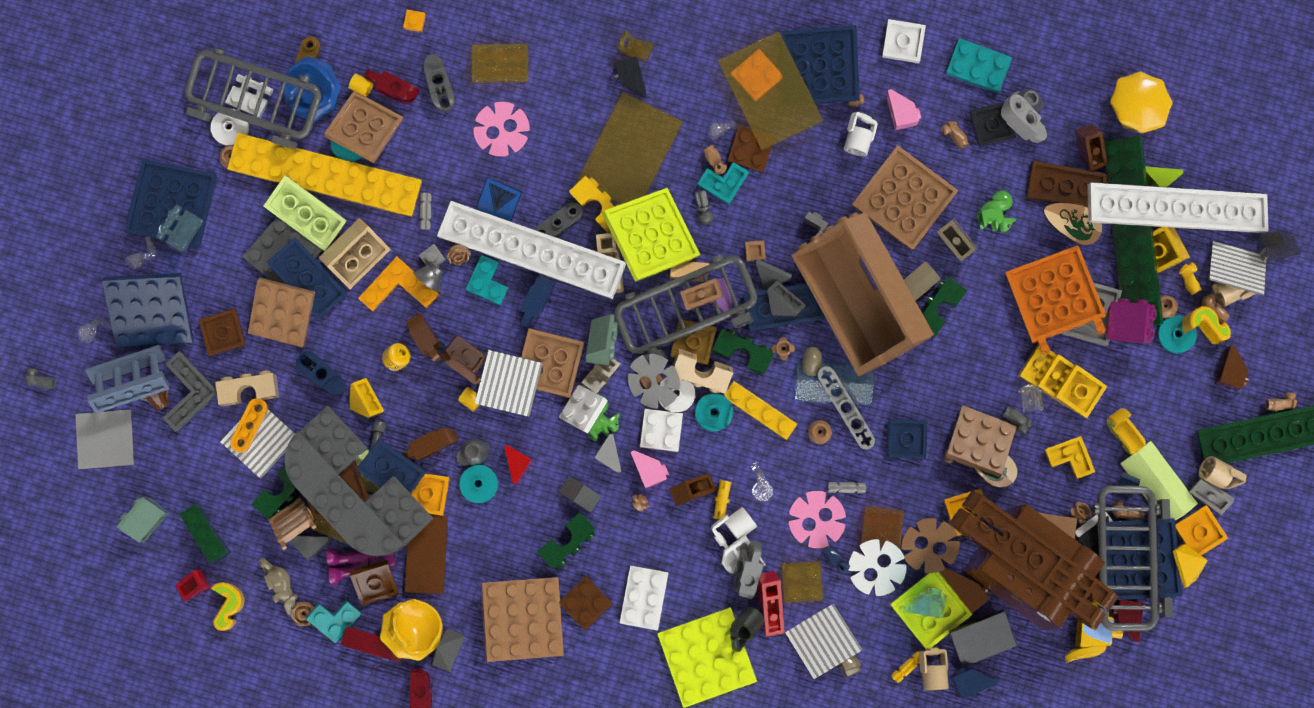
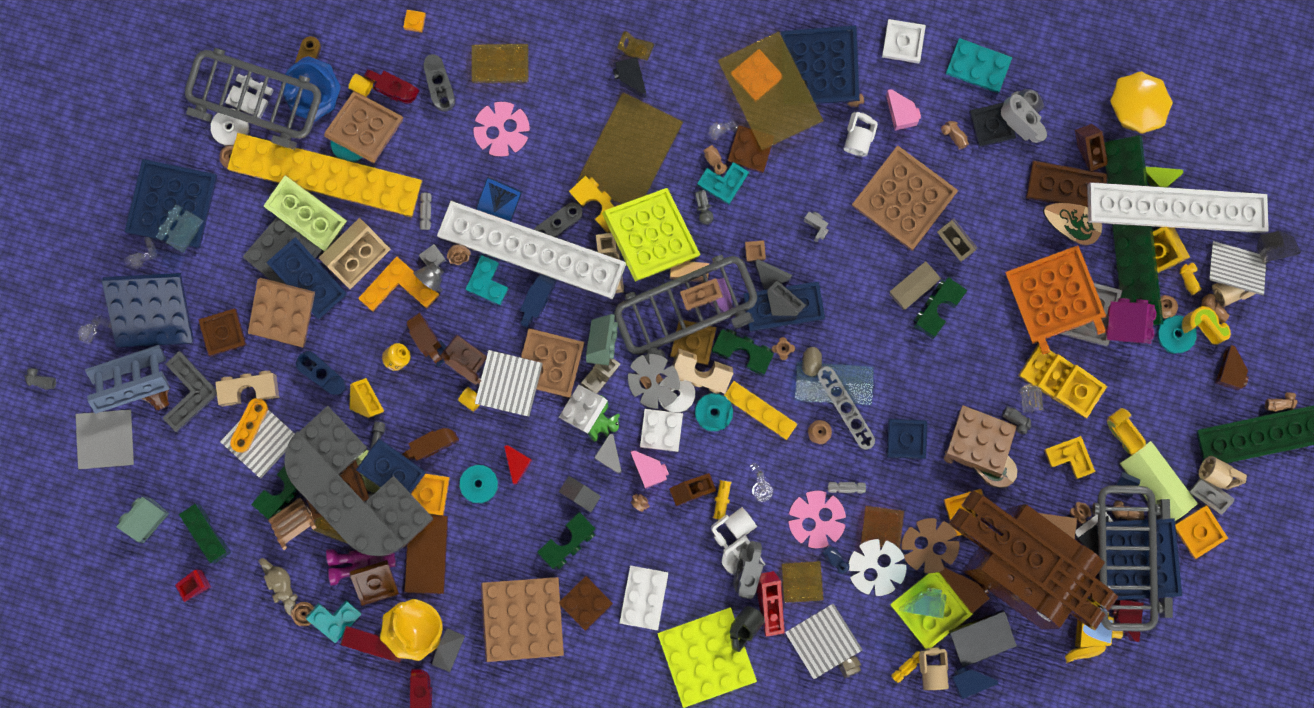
yellow animal [211,582,245,631] -> none
dark grey slope [290,536,331,560] -> none
flat silver piece [456,439,490,466] -> none
medium nougat panel [792,212,934,377] -> none
bright green animal [977,190,1016,233] -> none
yellow slope [1173,544,1208,588] -> none

